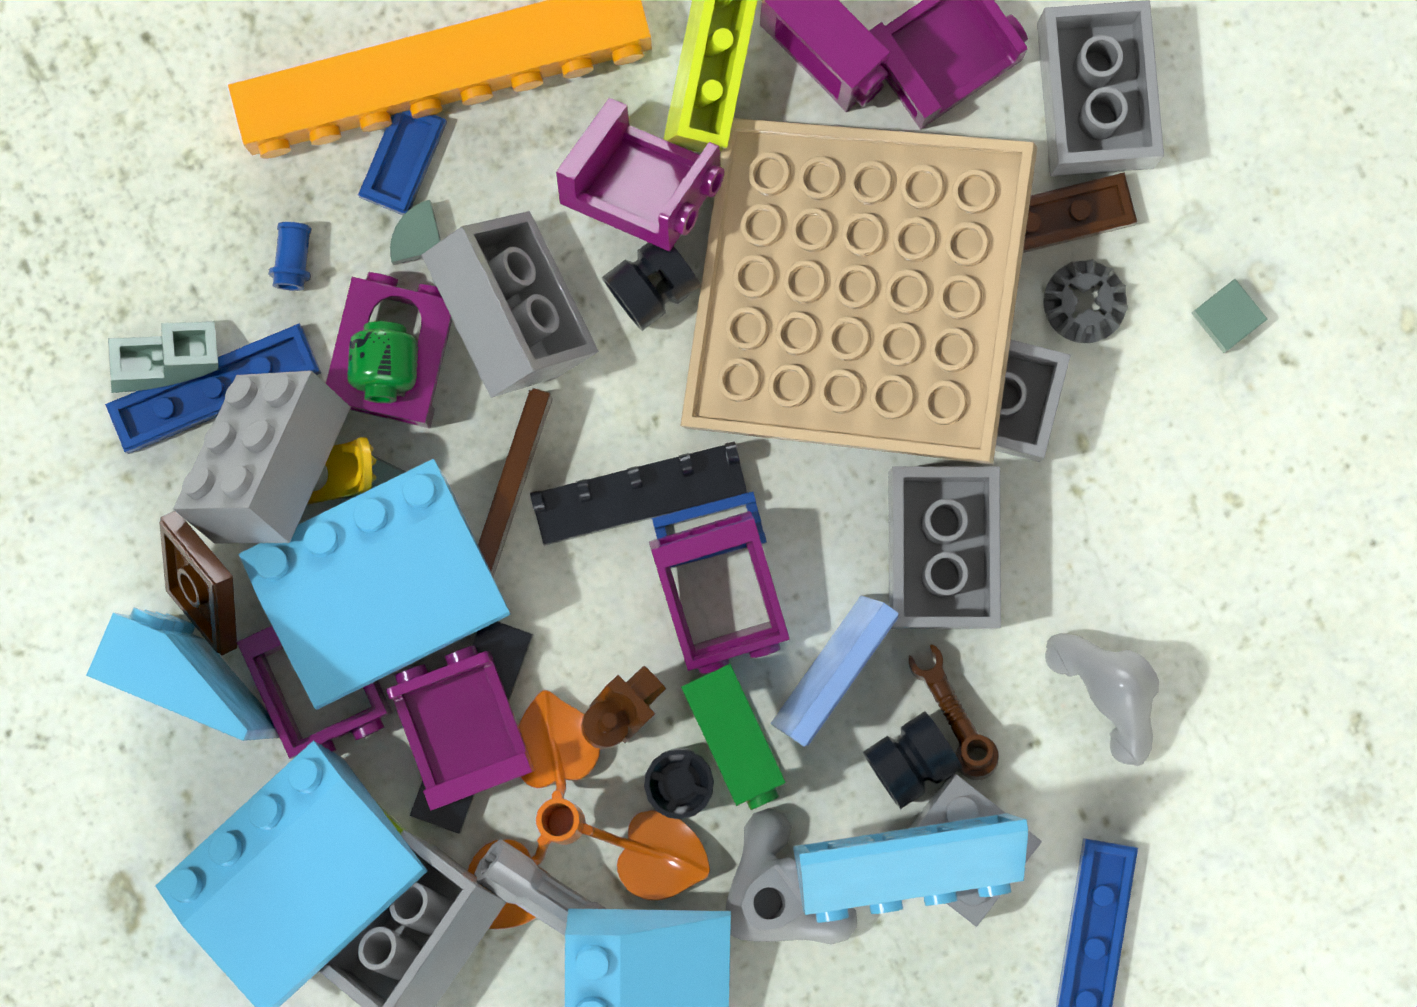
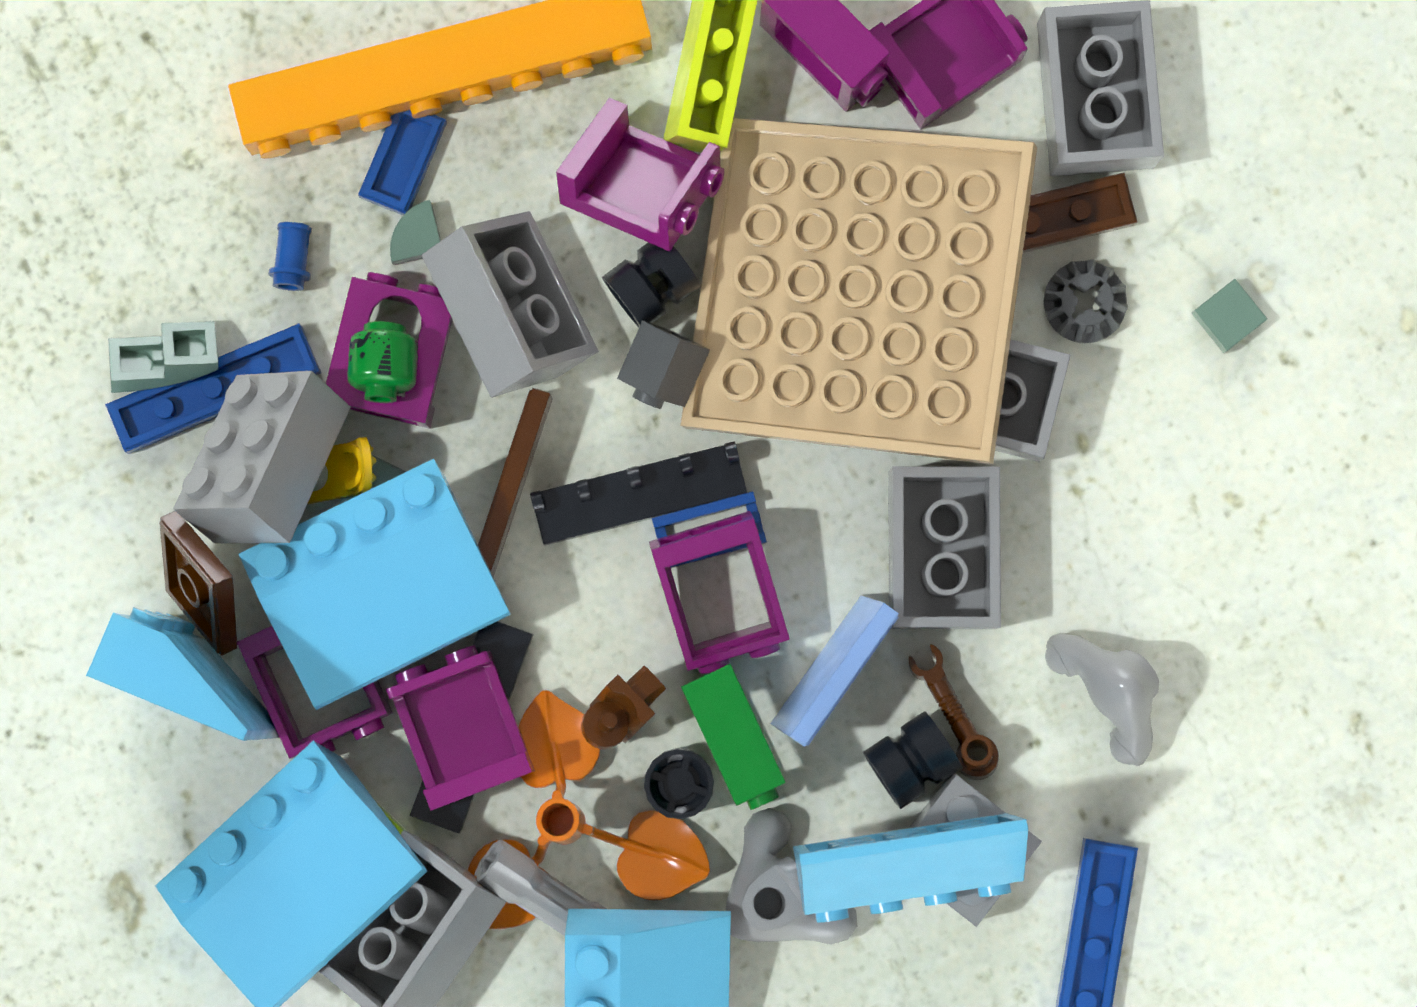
none -> dark grey brick [617,320,710,409]

